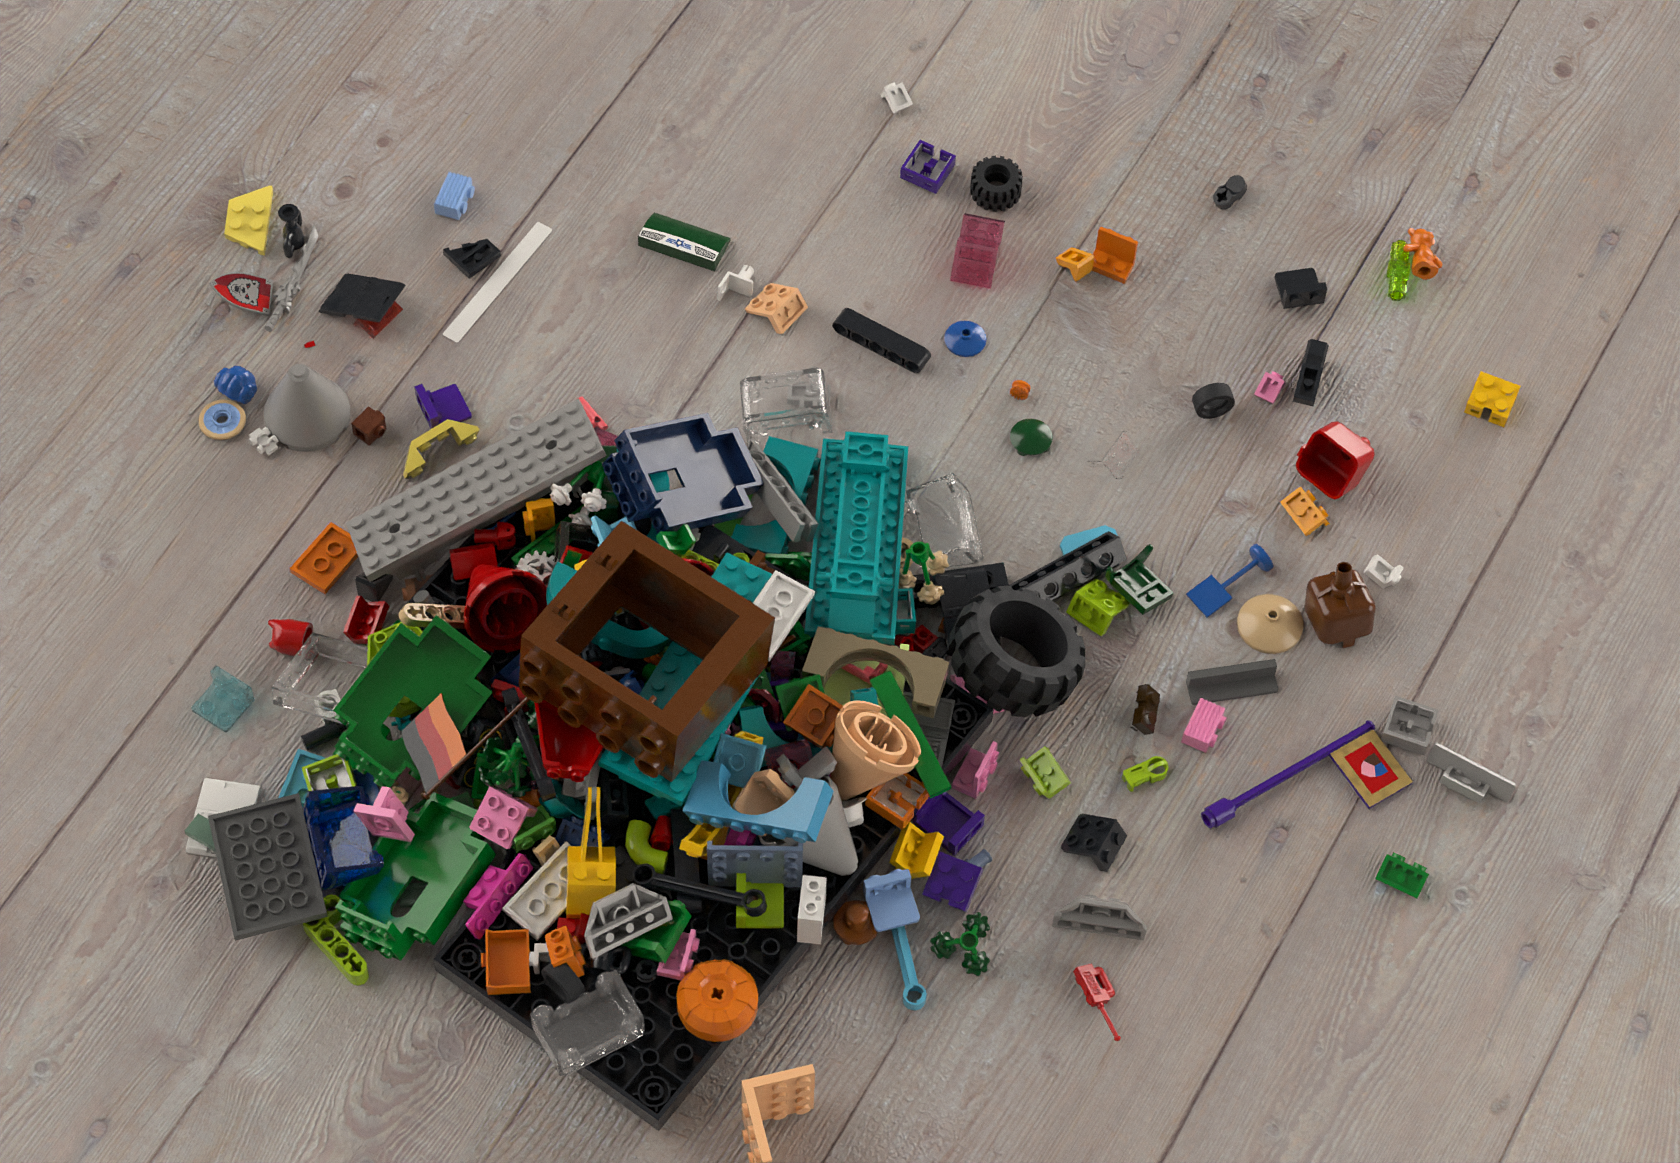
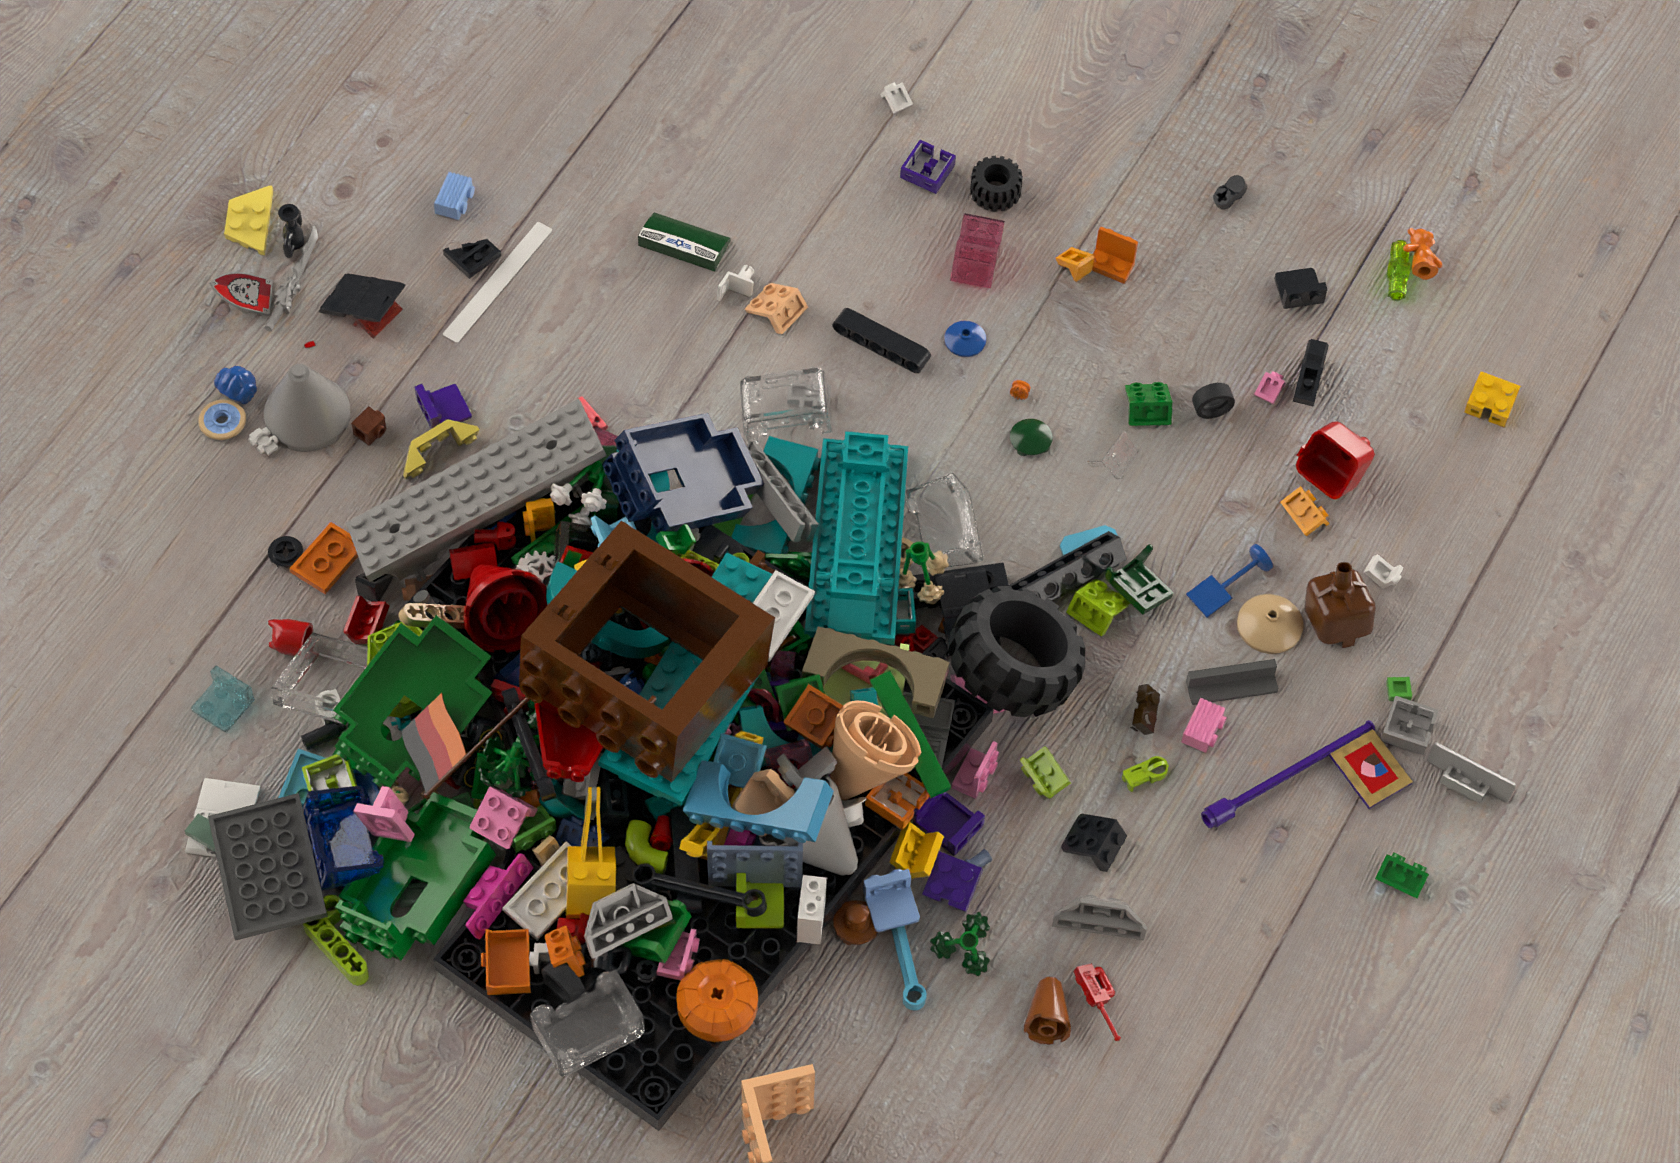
none -> black gear [268,536,304,568]
none -> dark orange cone [1024,976,1071,1045]
none -> green bracket [1125,382,1173,426]
none -> bright green tile [1386,677,1412,701]

